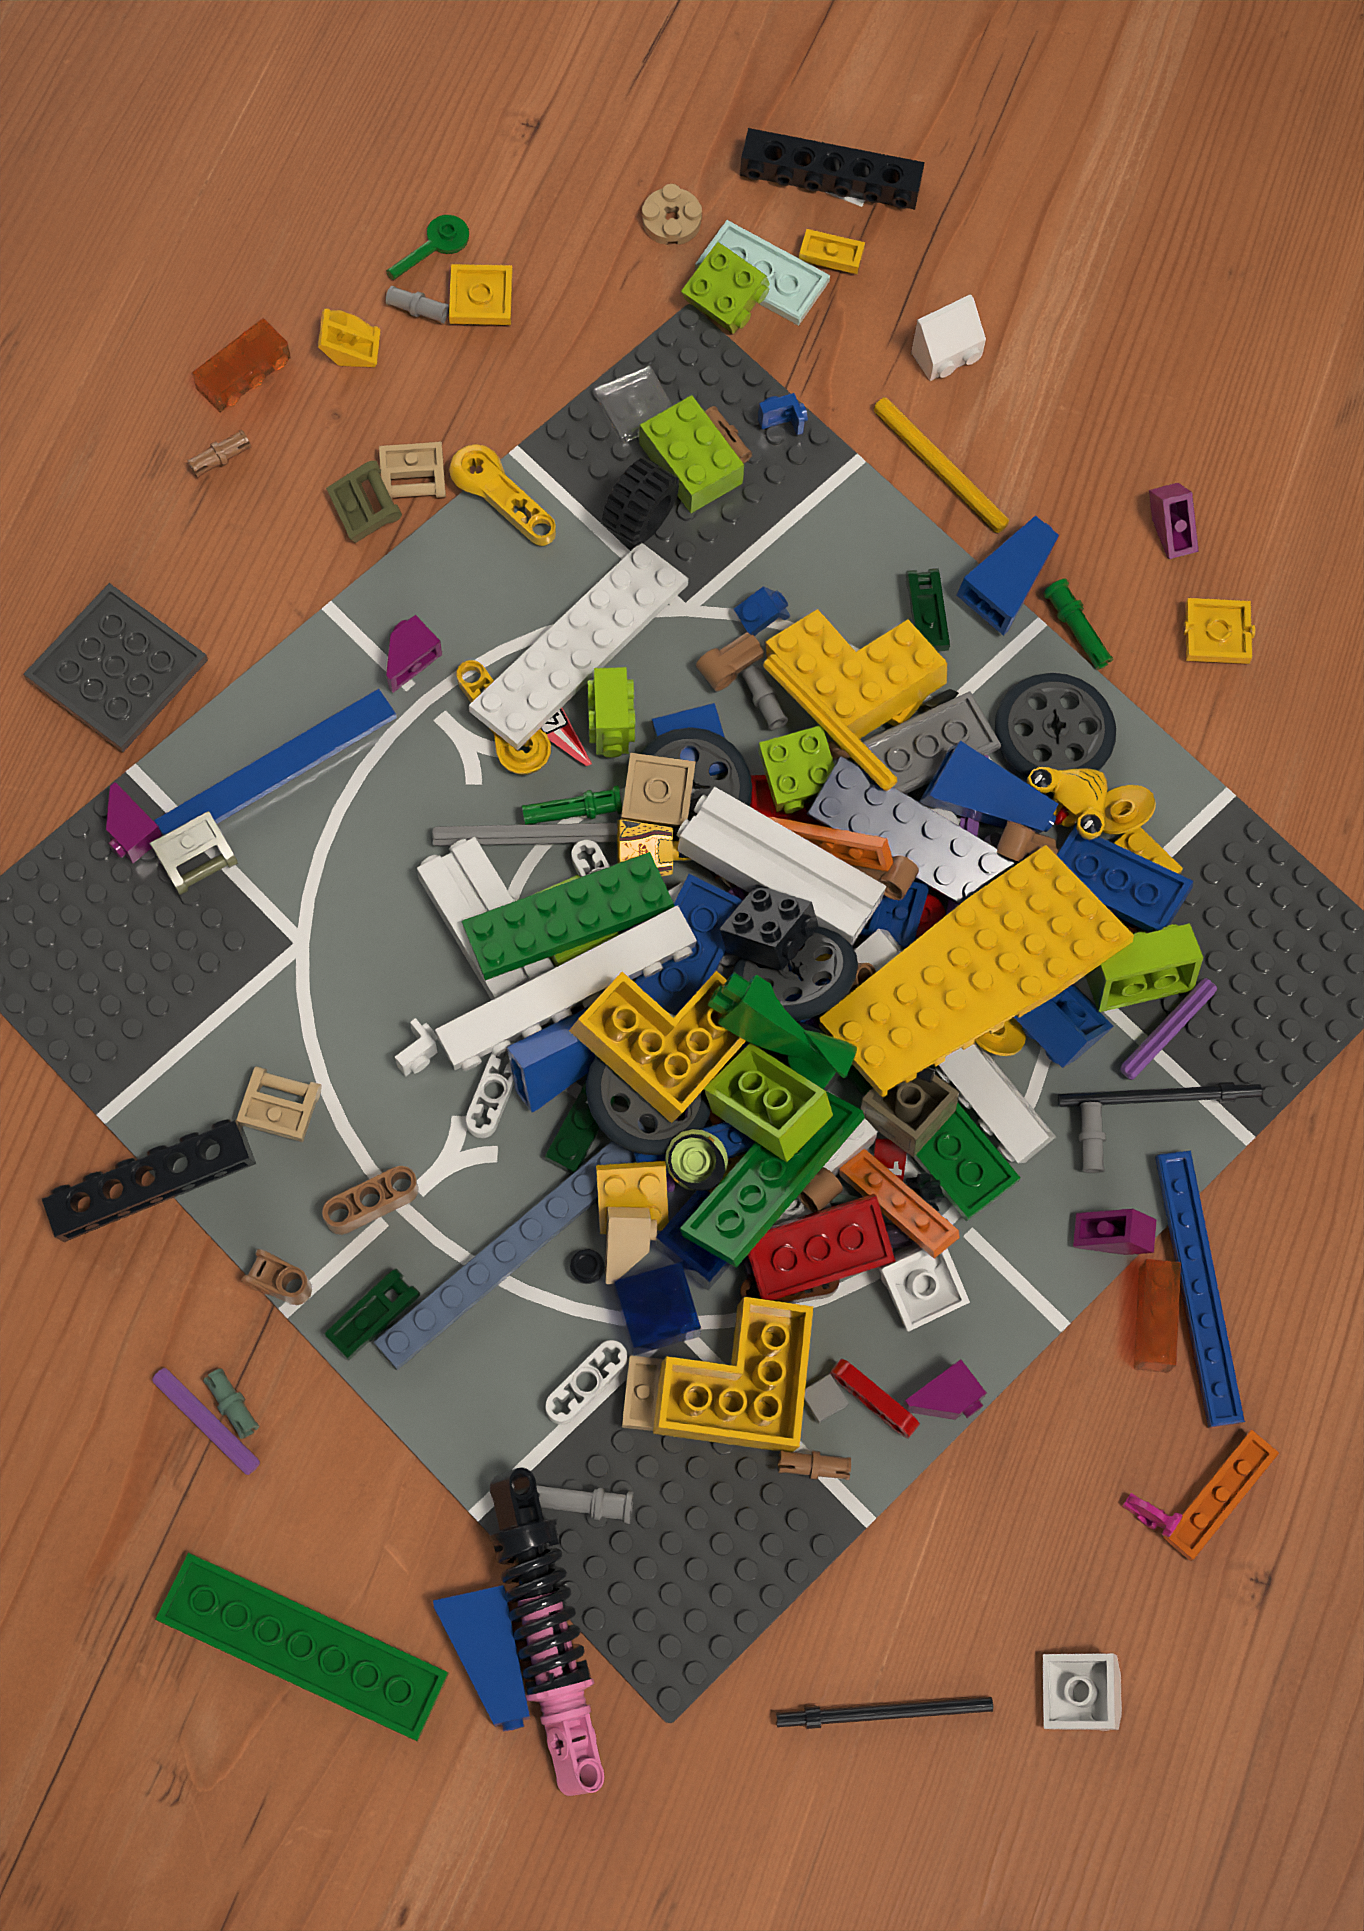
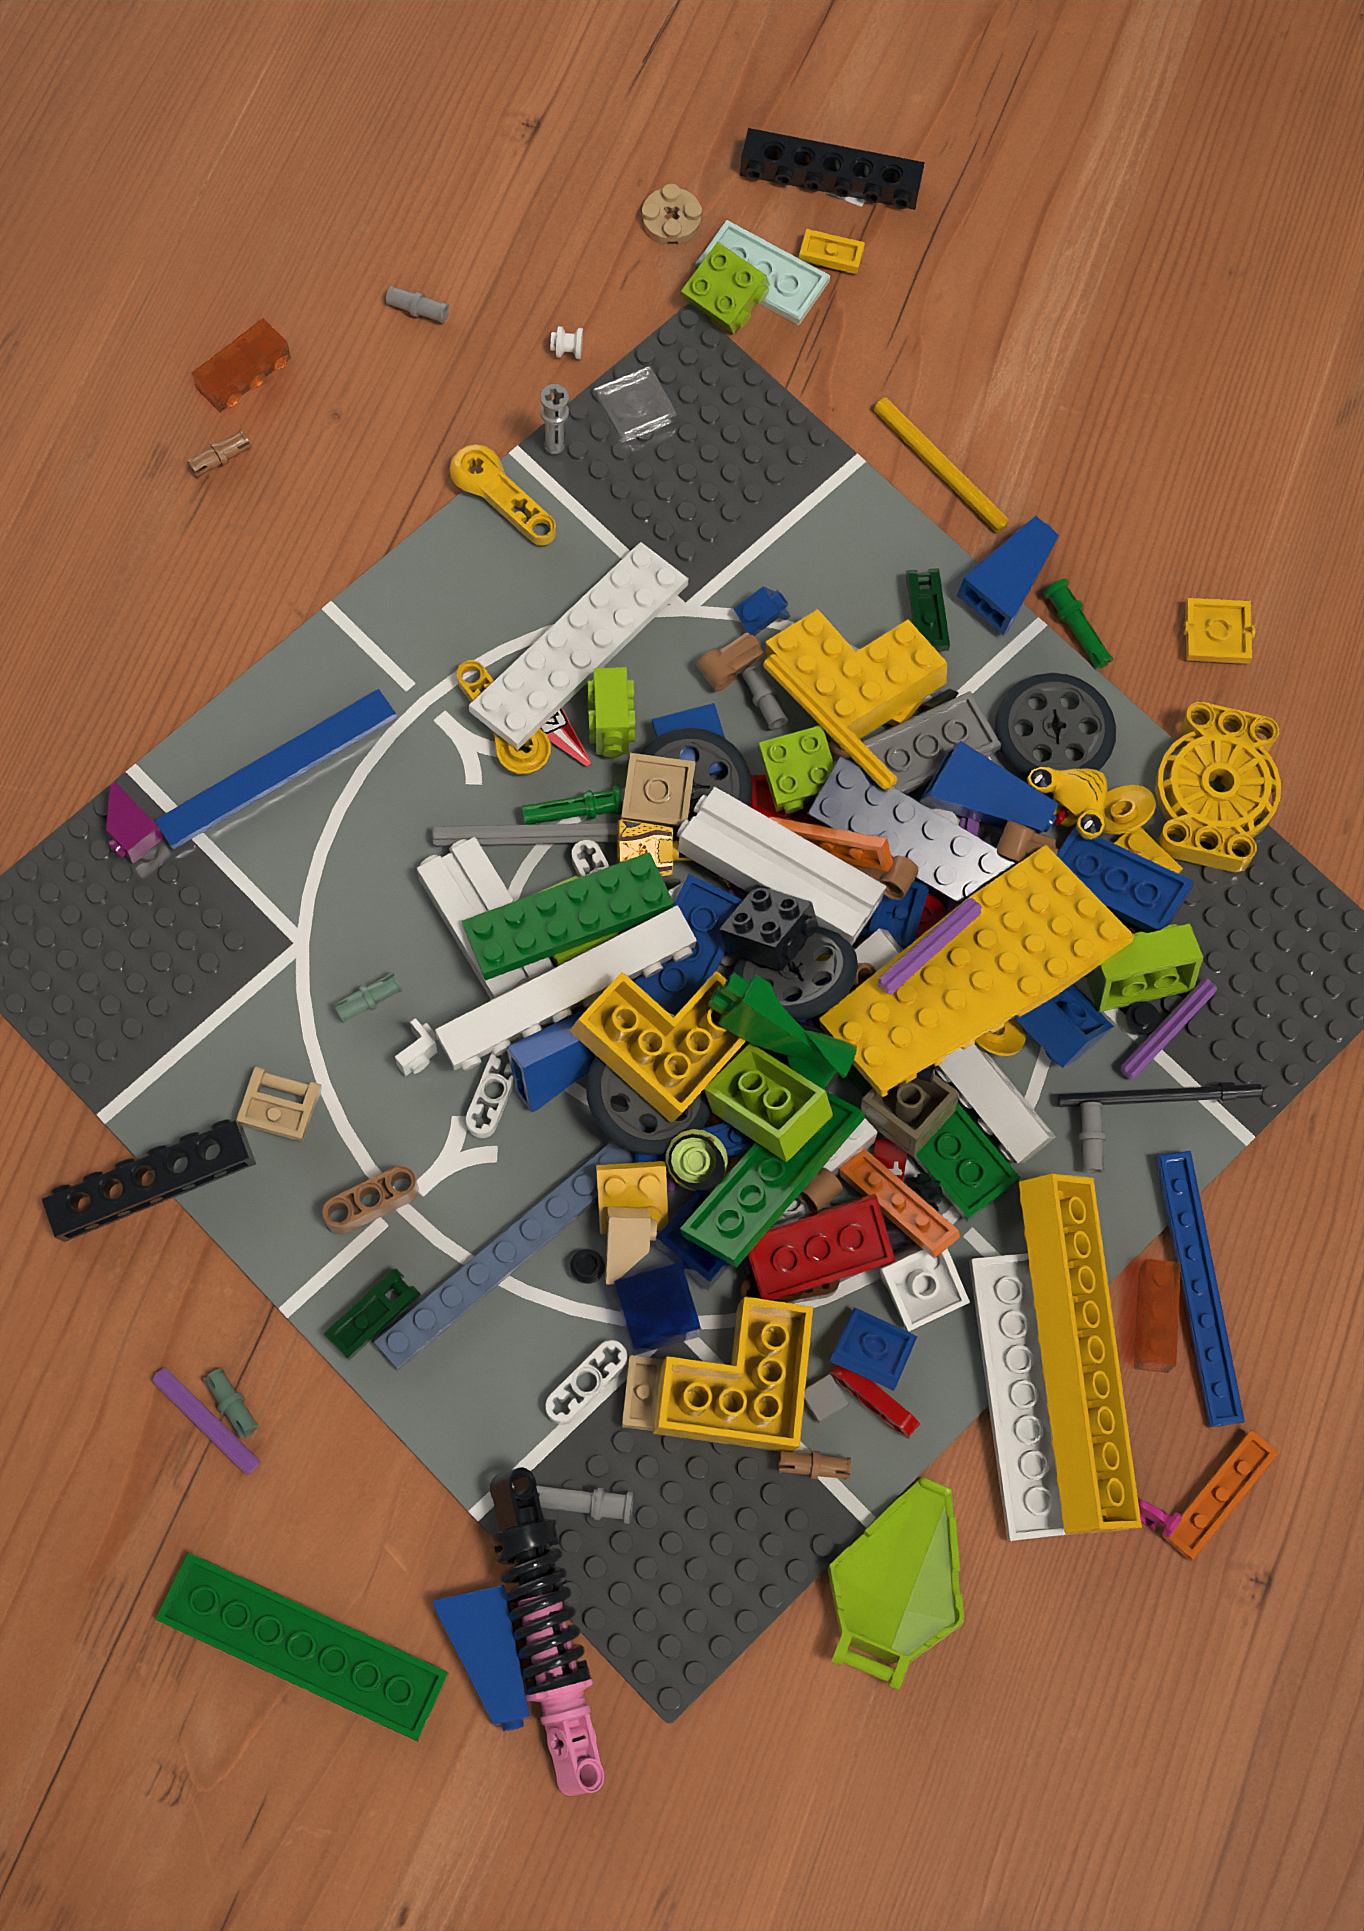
dark grey plate [23,583,208,752] -> none
plate [150,811,238,895] -> none
medium nougat piece [241,1249,312,1305] -> none
yellow slope [318,308,381,367] -> none
olive plate [326,461,402,543] -> none
tan plate [379,442,446,501] -> none
green piece [386,215,469,280] -> none
magenta slope [386,614,442,693] -> none
yellow plate [449,264,513,325] -> none
dark green plate [545,1079,618,1174] -> none
black tyre [602,457,679,546] -> none
lime brick [639,395,744,513] -> none
medium nougat pin [705,406,752,464] -> none
blue bracket [758,393,808,435] -> none
black bar [776,1697,993,1729] -> none
magenta slope [902,1359,987,1420] -> none
white slope [911,294,986,381] -> none
white slope [1043,1653,1122,1731] -> none
magenta slope [1073,1208,1157,1255] -> none
magenta slope [1149,483,1199,559] -> none
none -> sand green pin [333,972,403,1023]
none -> light grey pin [540,384,569,454]
none -> white wheel [550,326,583,360]
none -> lime windscreen [827,1477,964,1691]
none -> blue tile [830,1307,918,1391]
none -> medium lavender axle [878,898,982,995]
none -> white plate [969,1253,1072,1542]
none -> yellow brick [1019,1173,1142,1534]
none -> black plate [1126,1001,1160,1035]
none -> yellow piece [1155,702,1281,873]

